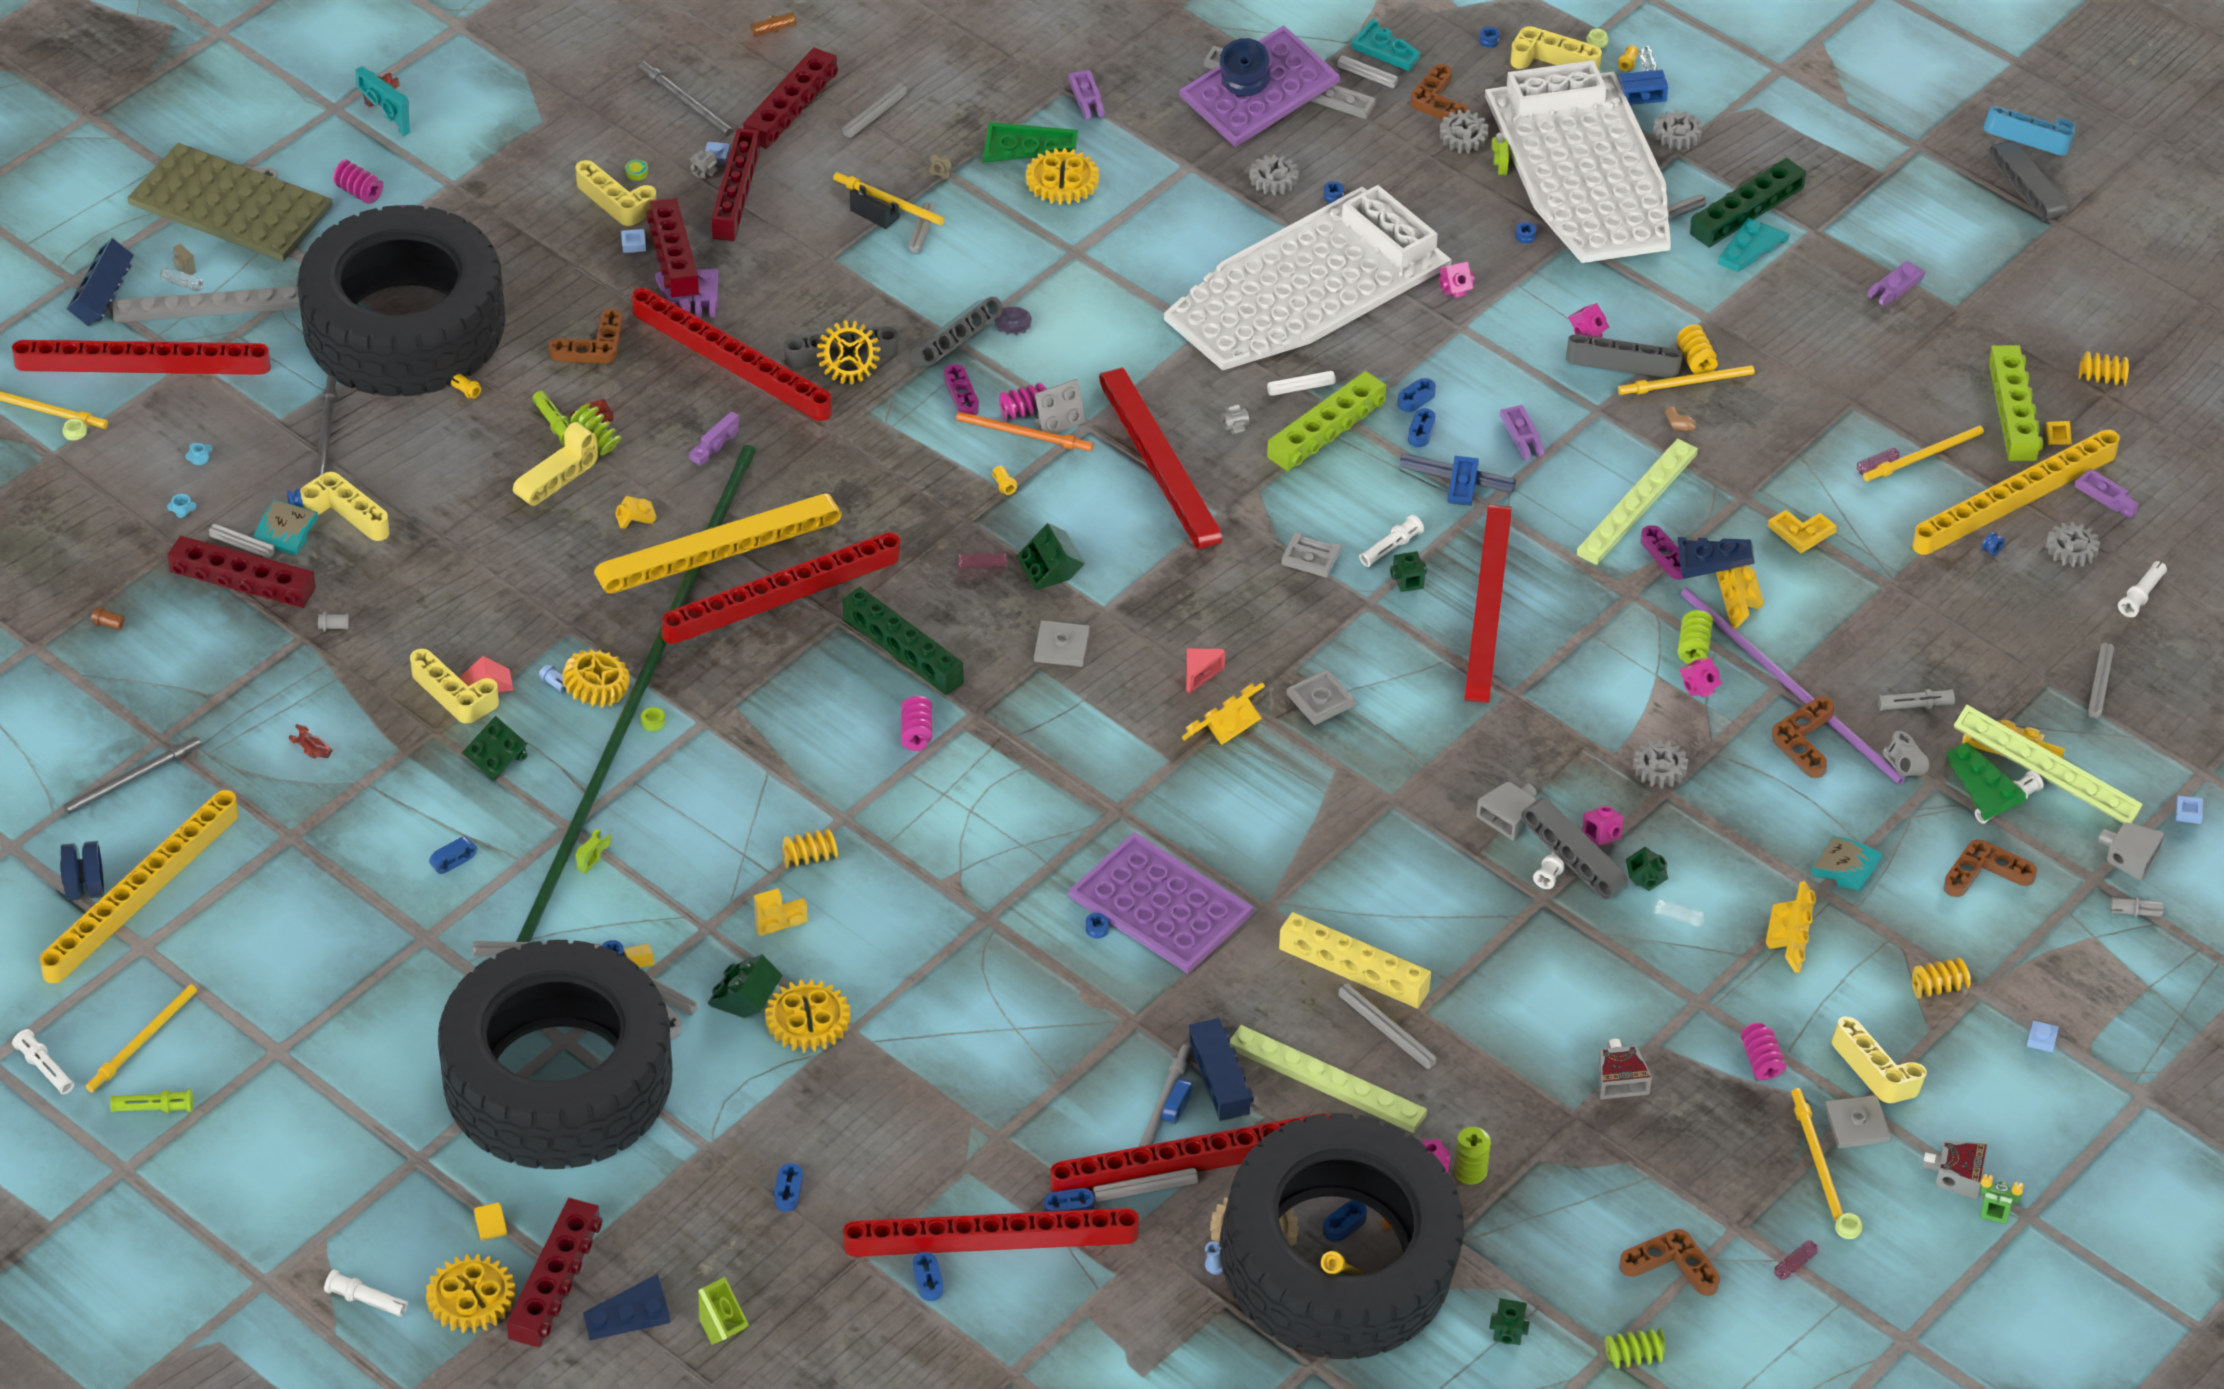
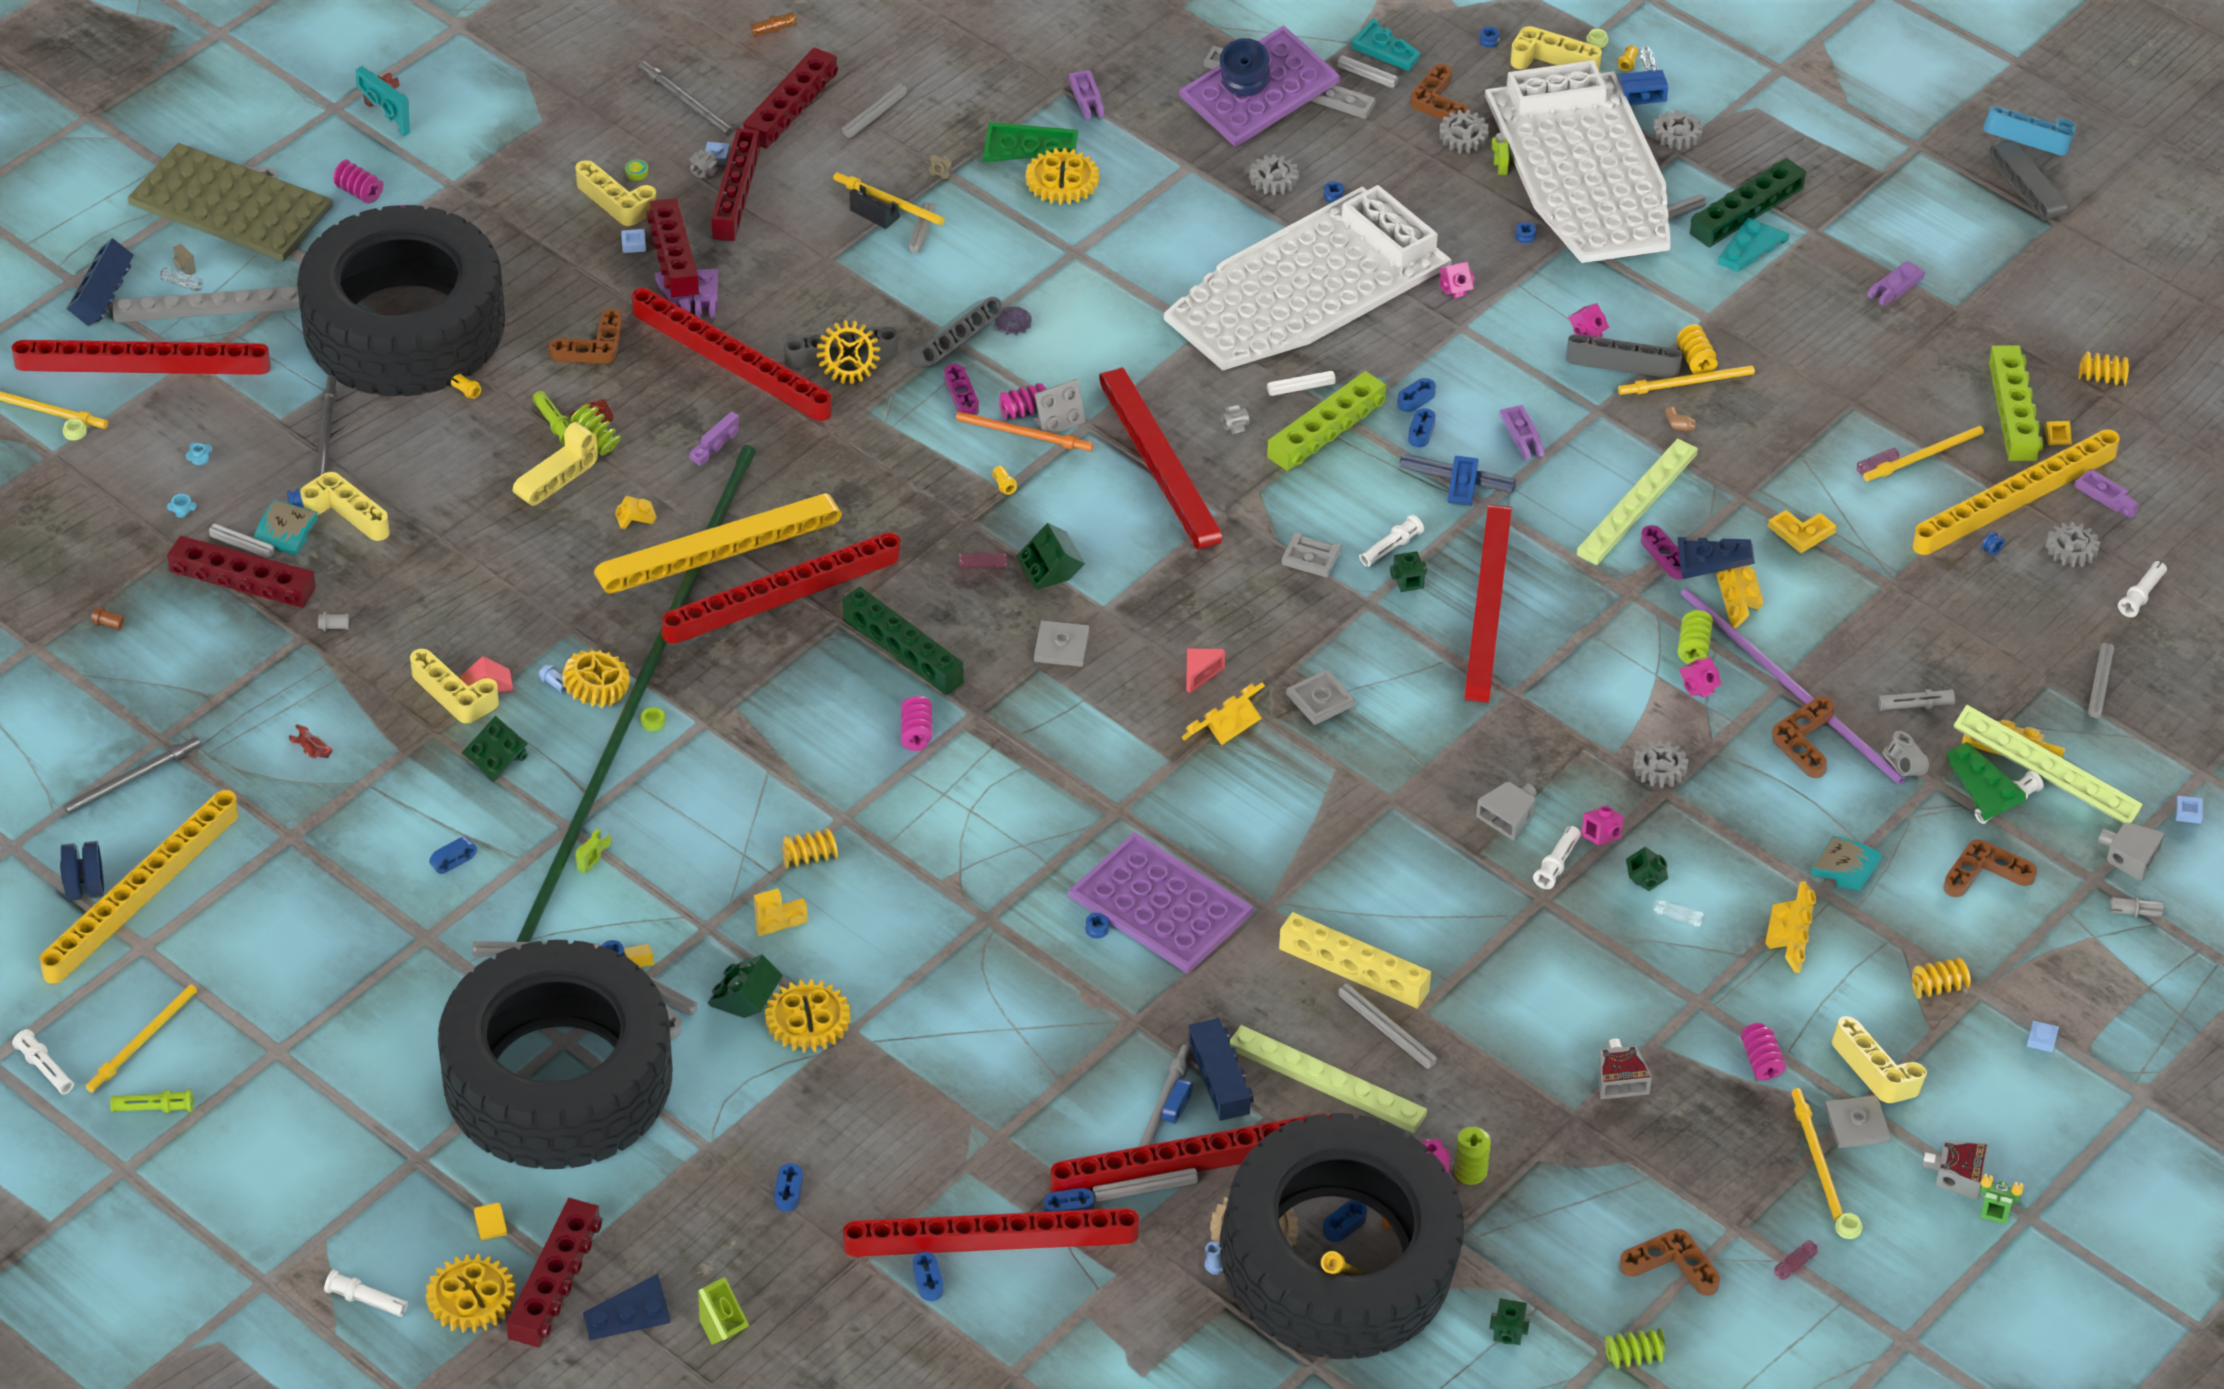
dark grey beam [1521,797,1628,899] -> none

